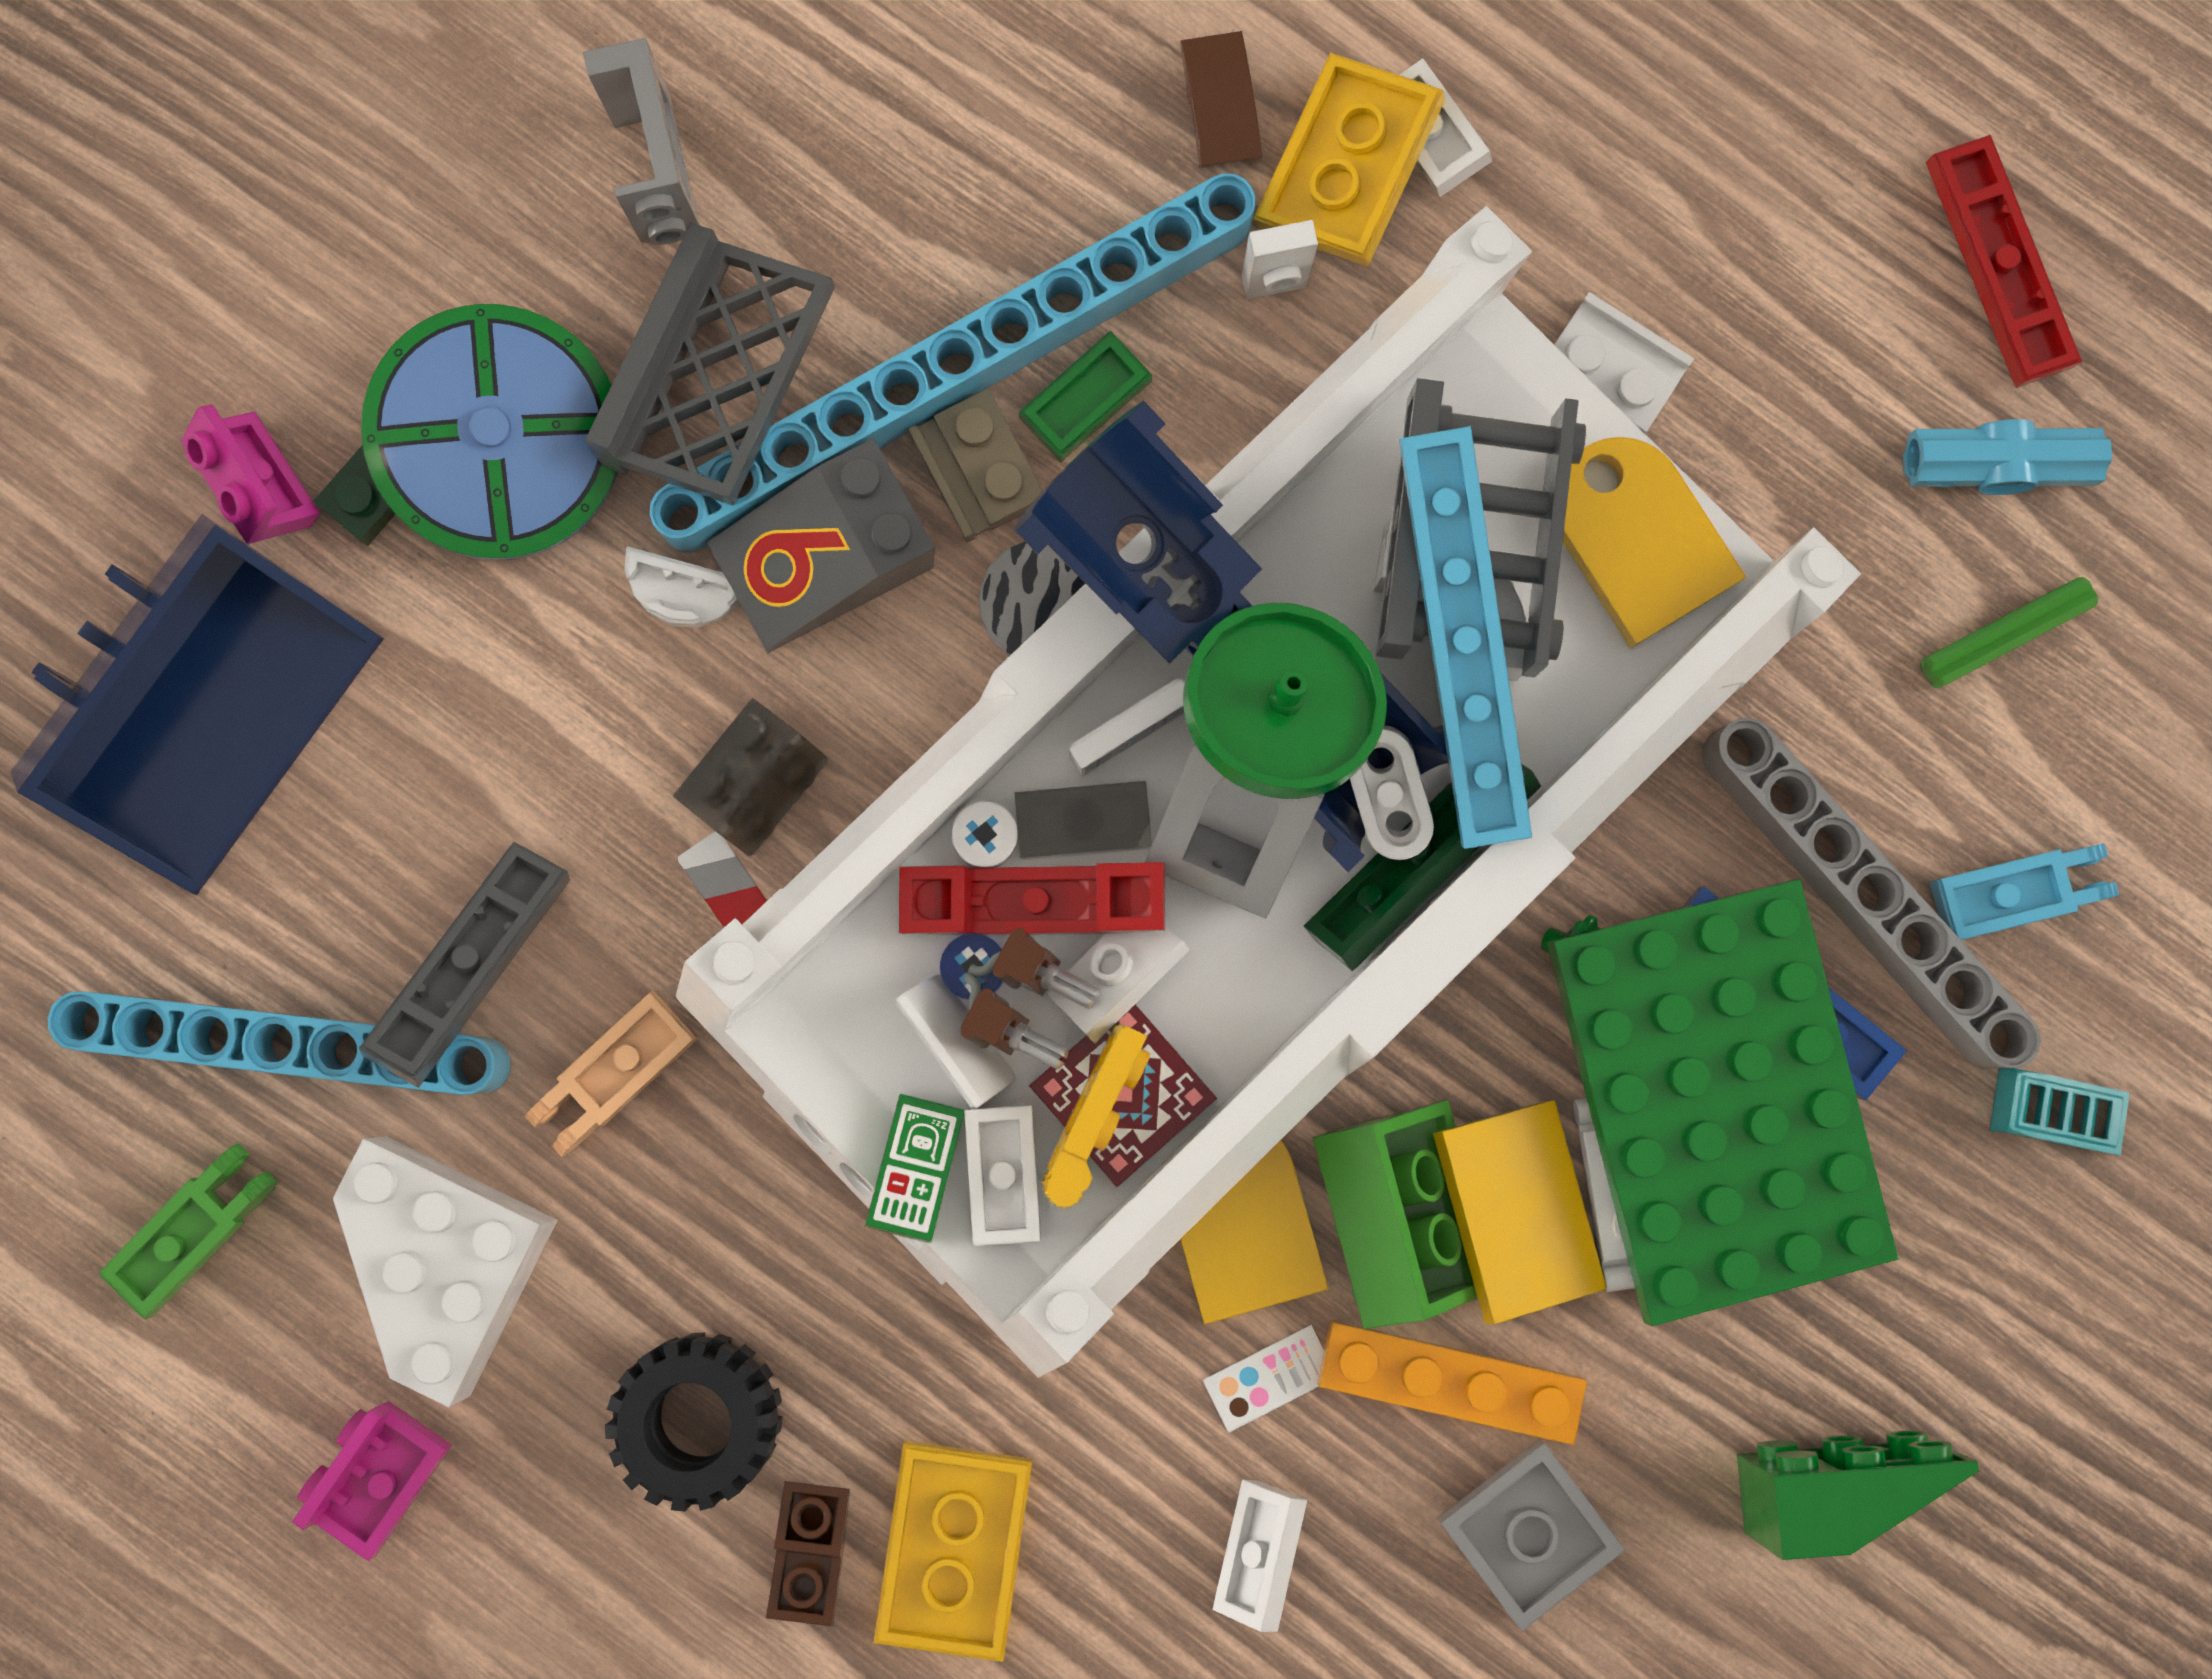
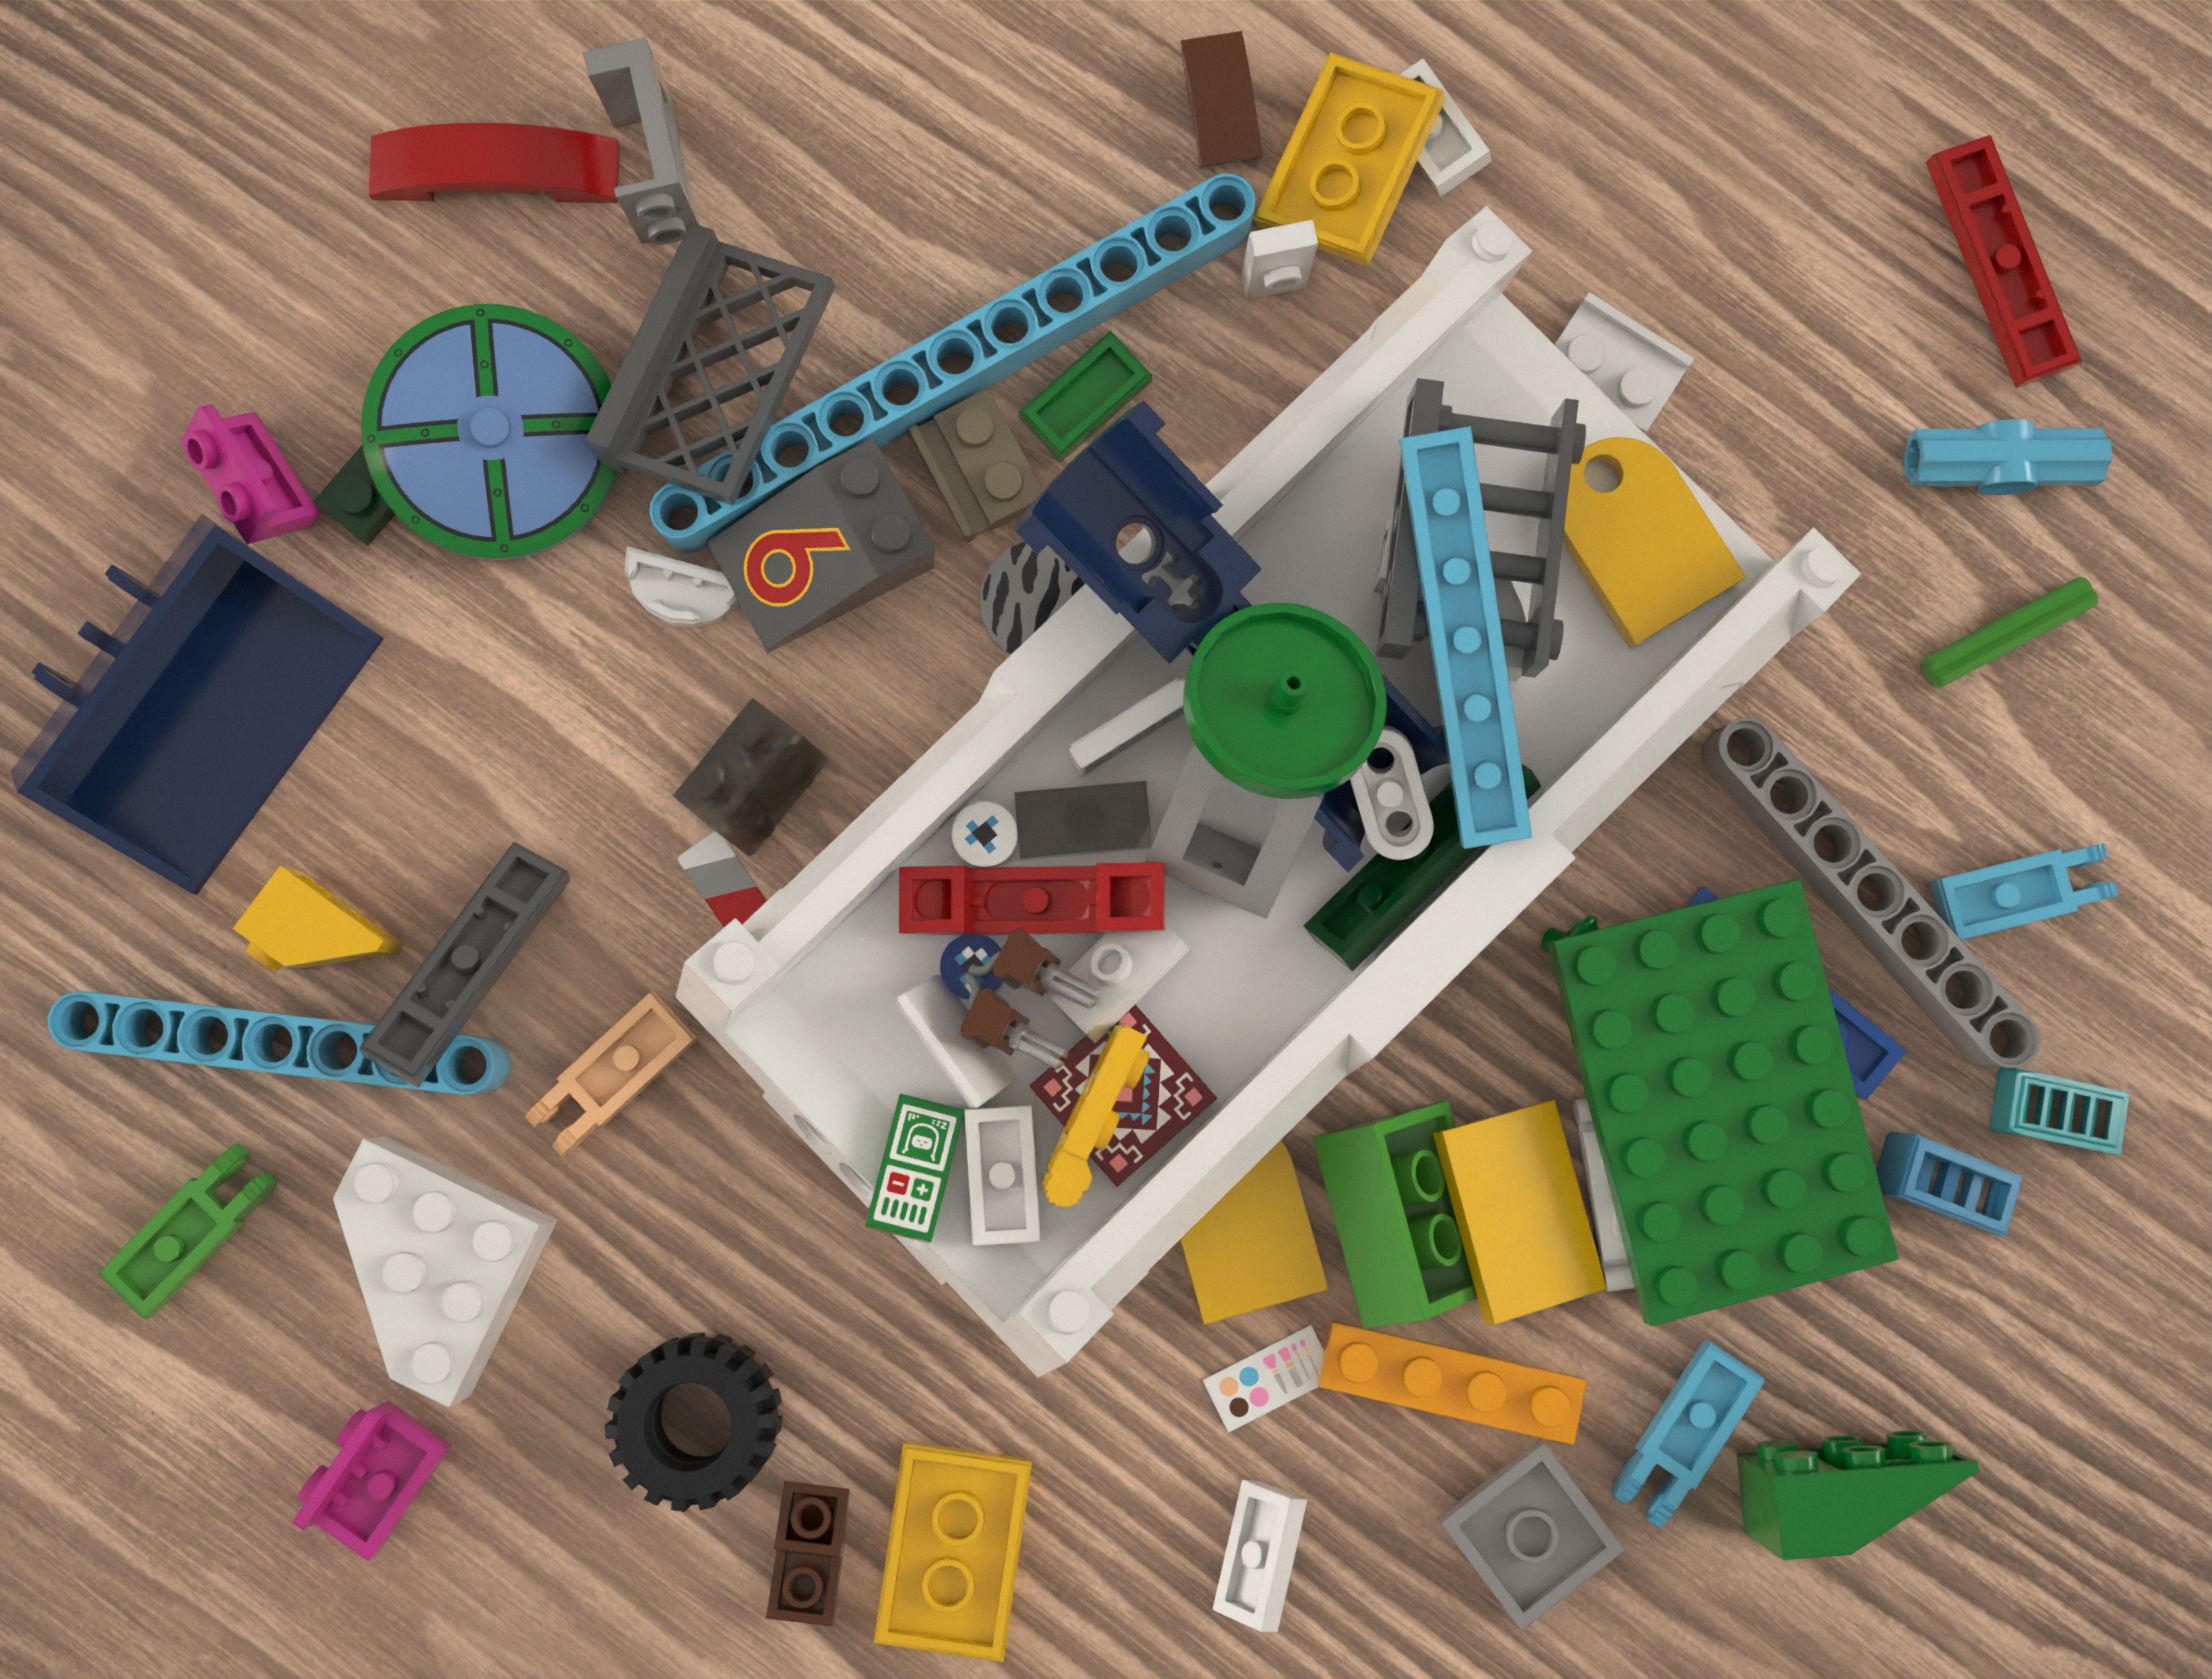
none -> yellow slope [232,865,403,971]
none -> red slope [369,123,620,203]
none -> medium azure hinge [1611,1339,1765,1528]
none -> dark azure slope [1876,1132,2023,1238]

